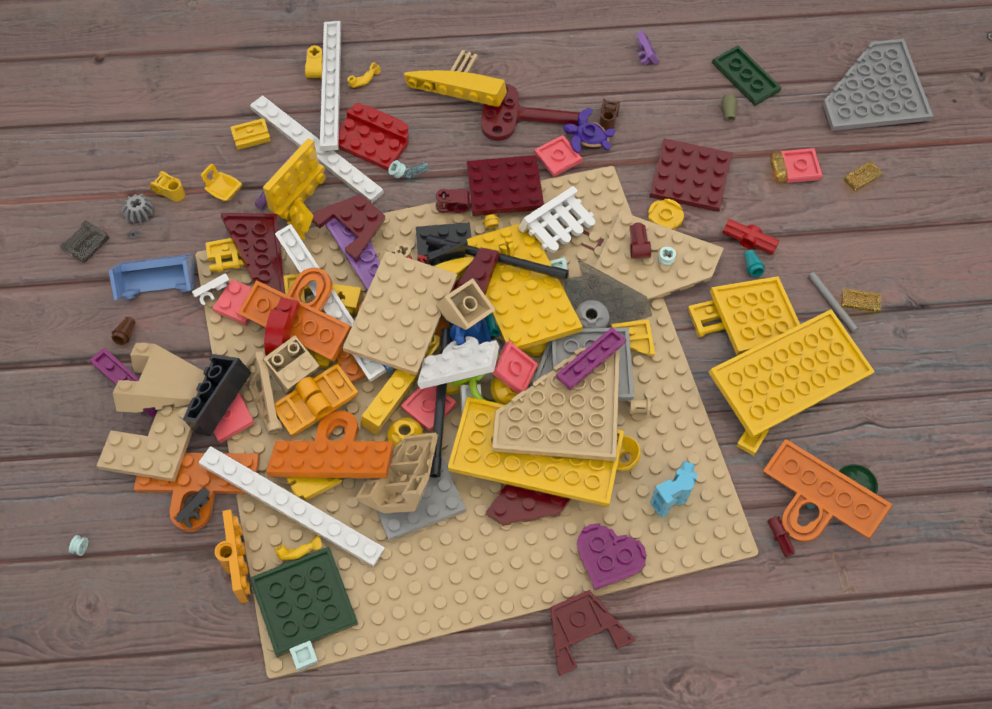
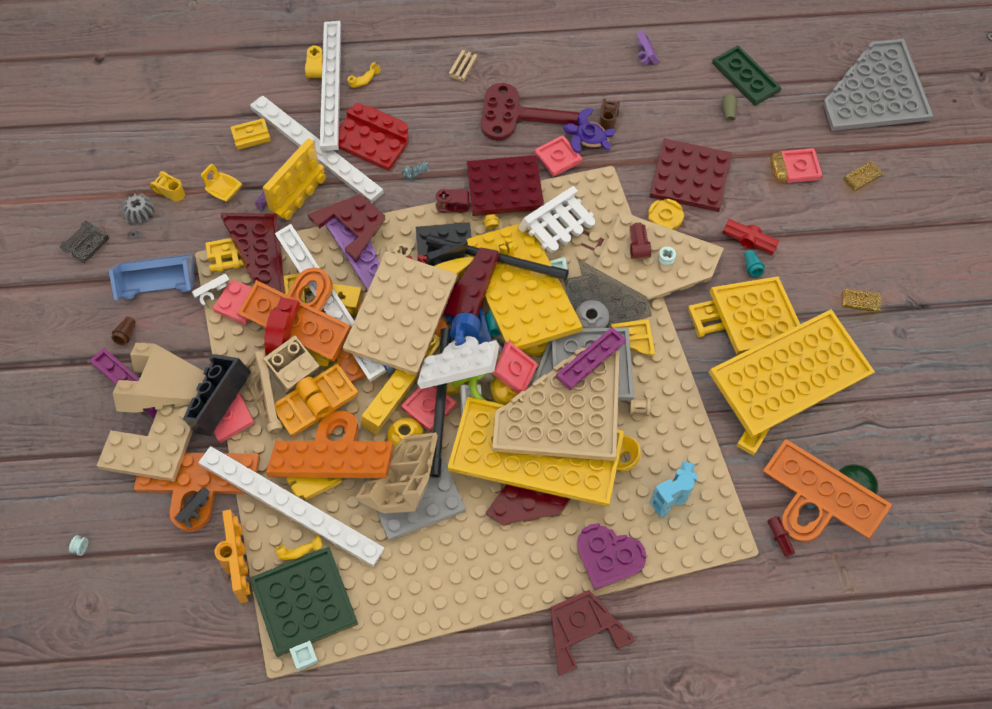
yellow plate [287,200,313,240] -> none
light aqua bush [389,160,406,178] -> none
yellow slope [404,70,507,107] -> none
tan slope [436,278,495,330] -> none
light grey bar [808,272,858,333] -> none

